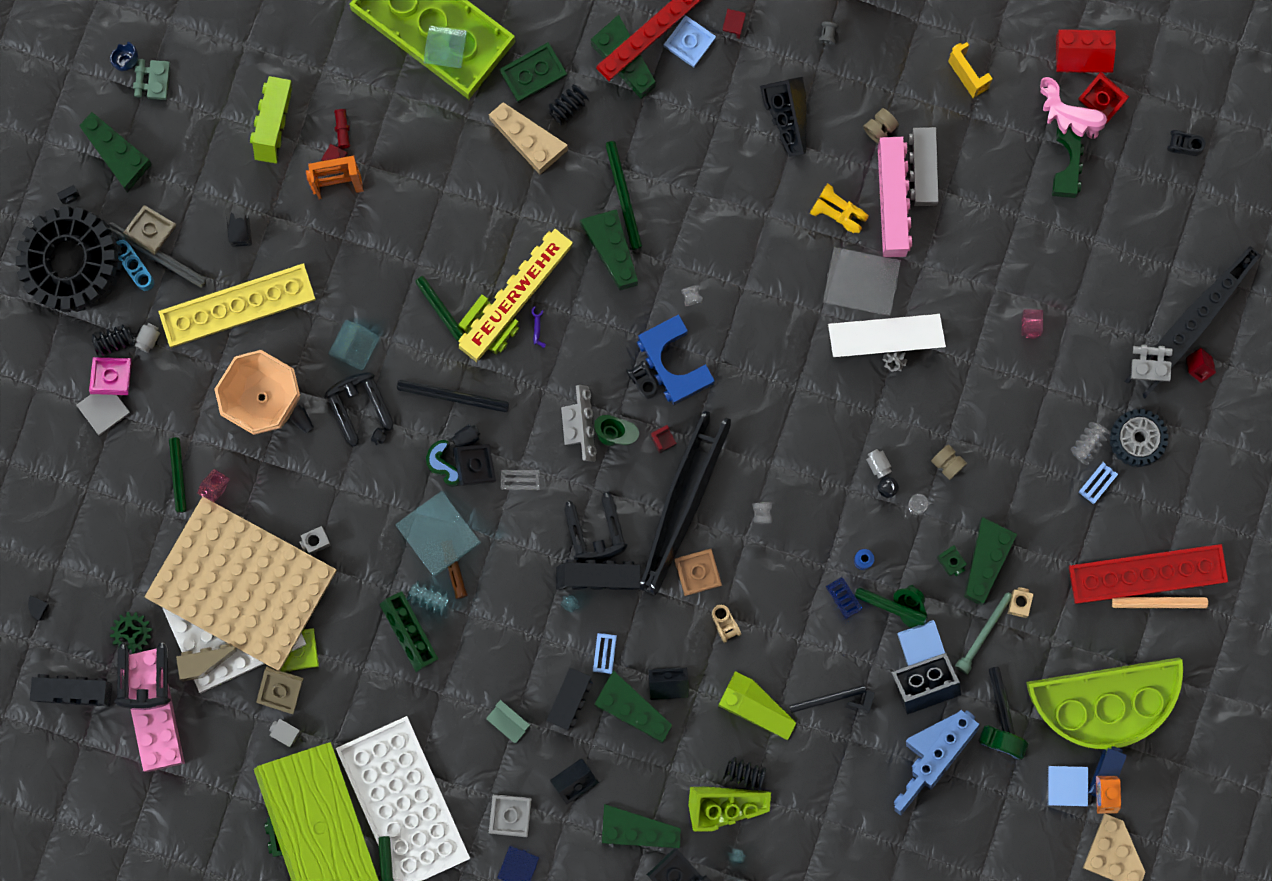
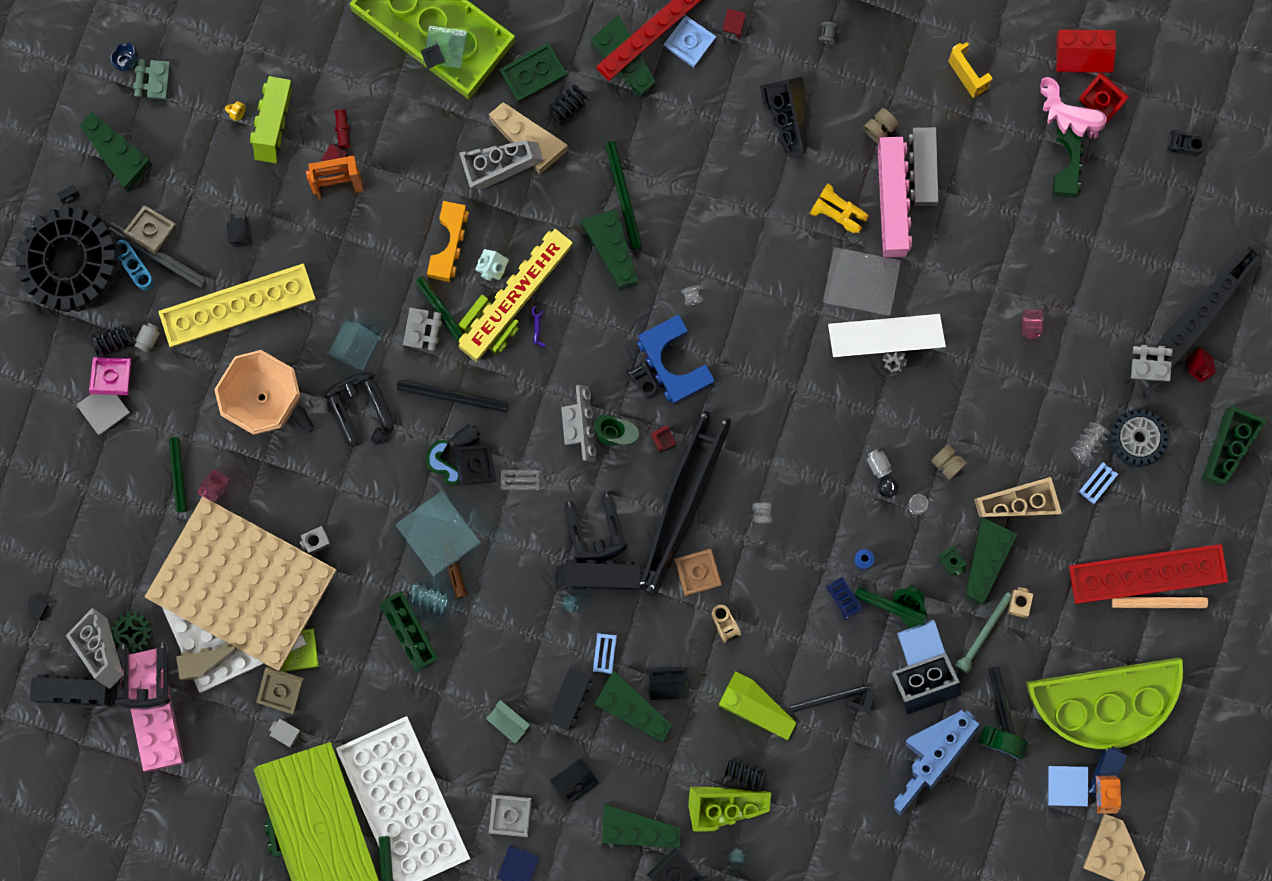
none -> light grey wedge [66,608,123,689]
none -> yellow tile [225,101,246,121]
none -> light grey plate [403,307,442,351]
none -> black plate [420,44,445,69]
none -> light orange arch [427,201,469,282]
none -> light grey wedge [459,140,544,190]
none -> light aqua brick [475,249,509,281]
none -> tan wedge [974,477,1062,517]
none -> dark green wedge [1201,406,1267,487]

